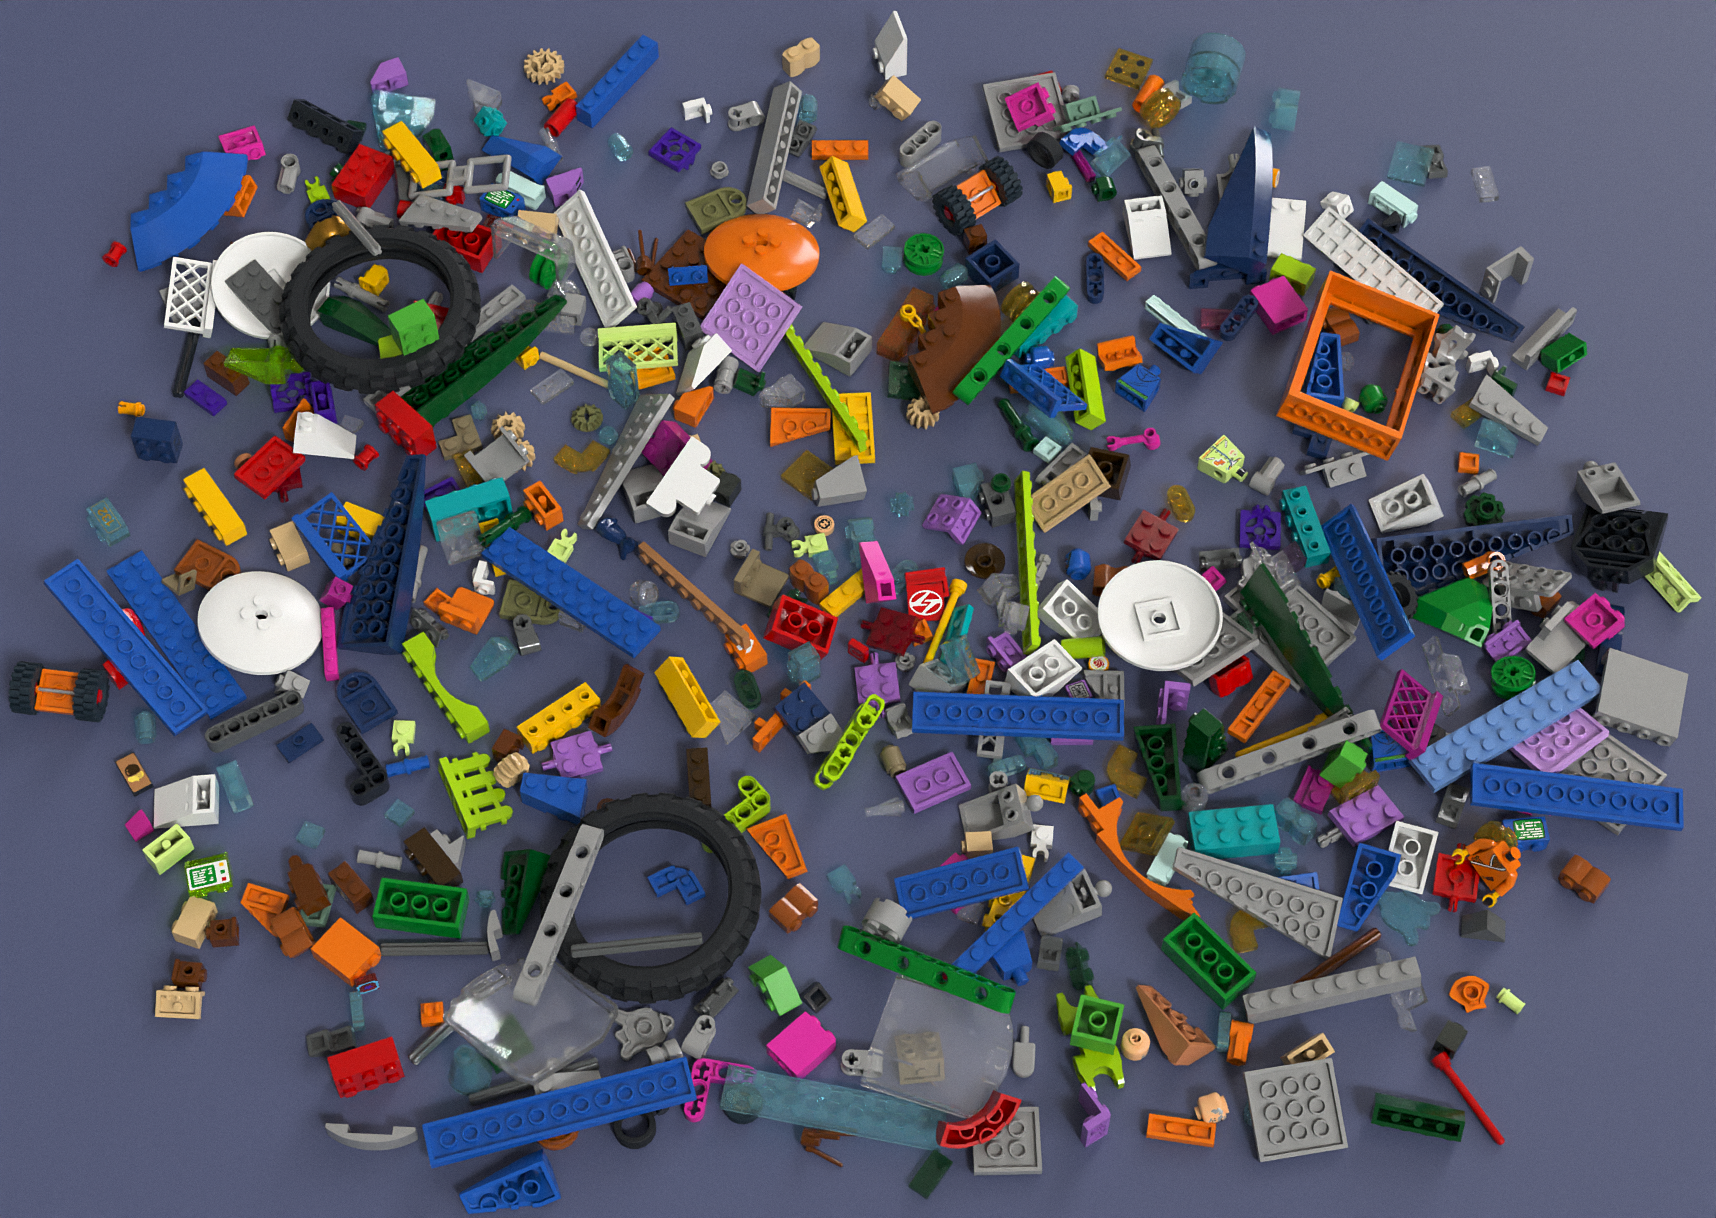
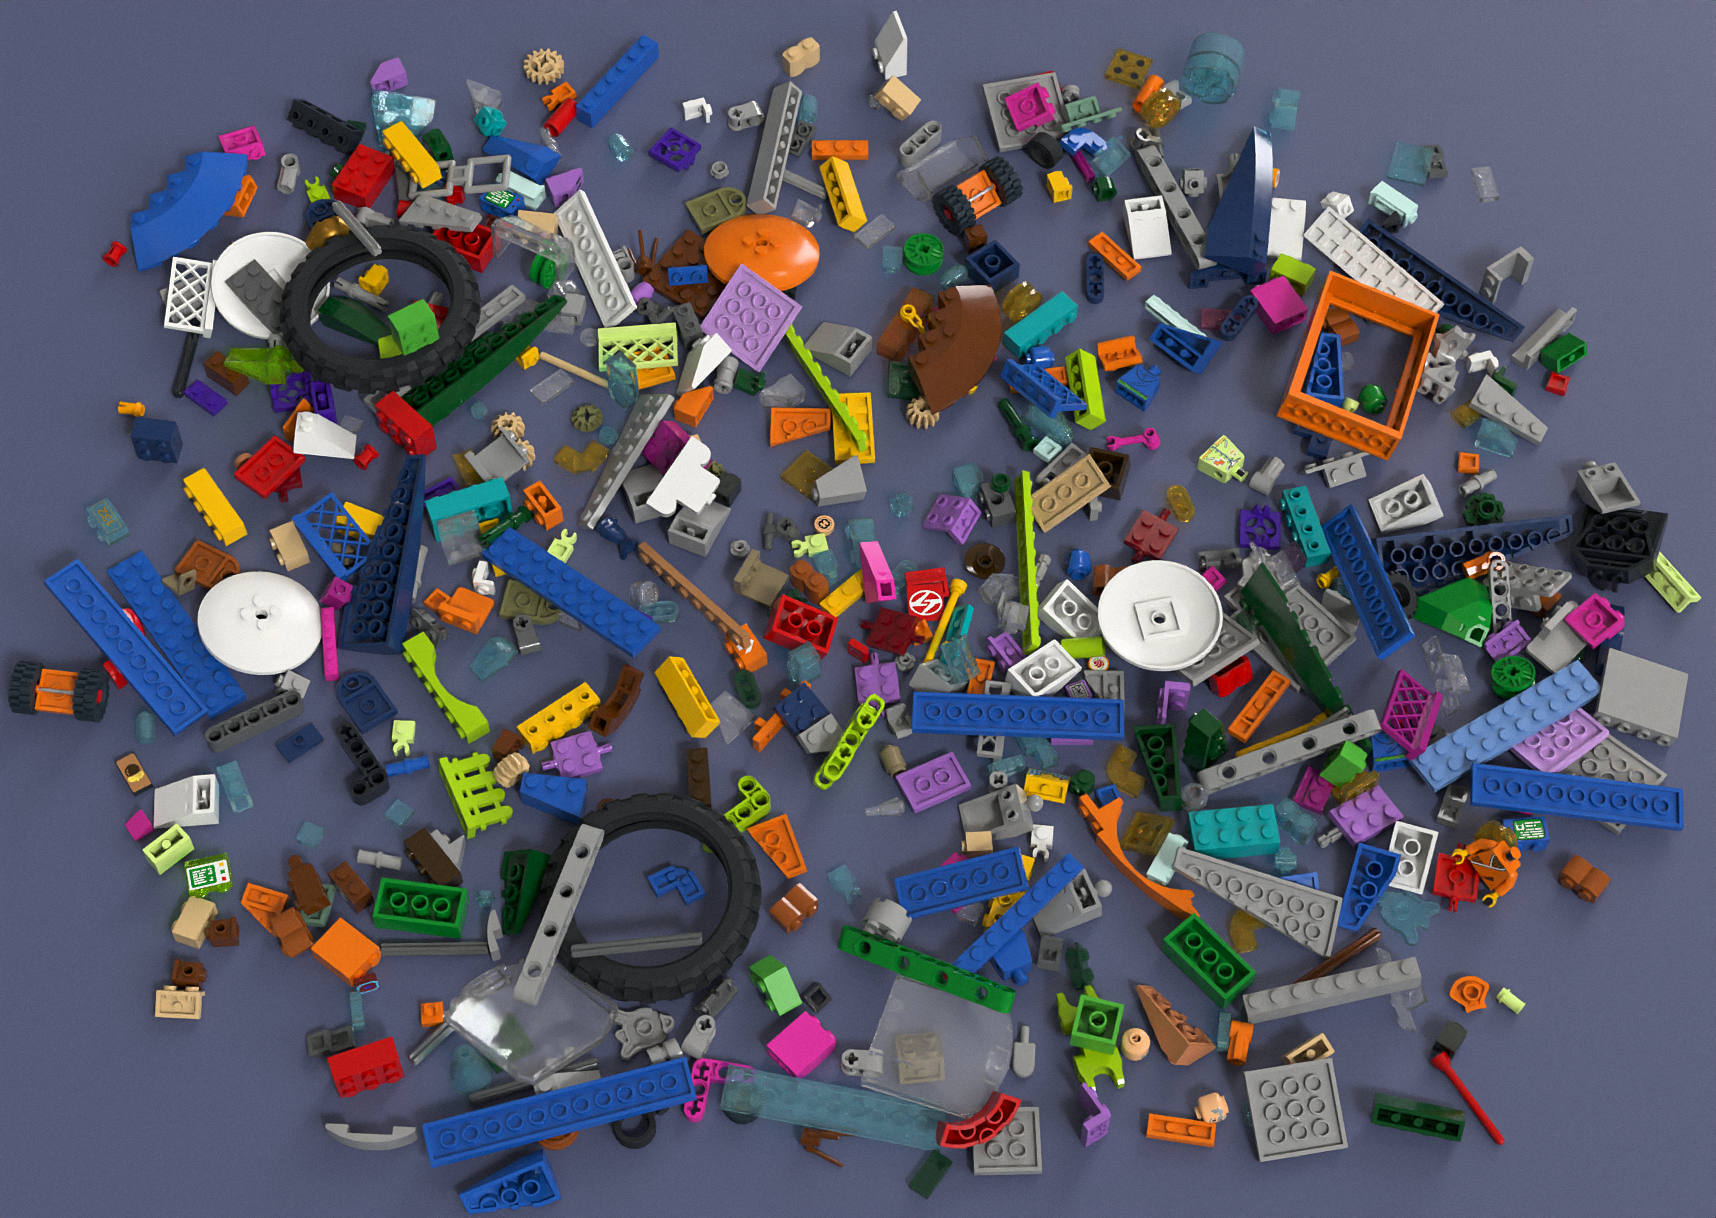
dark tan plate [438,414,483,461] -> none
green beam [952,276,1071,406] -> none
dark grey slope [1461,909,1506,942] -> none

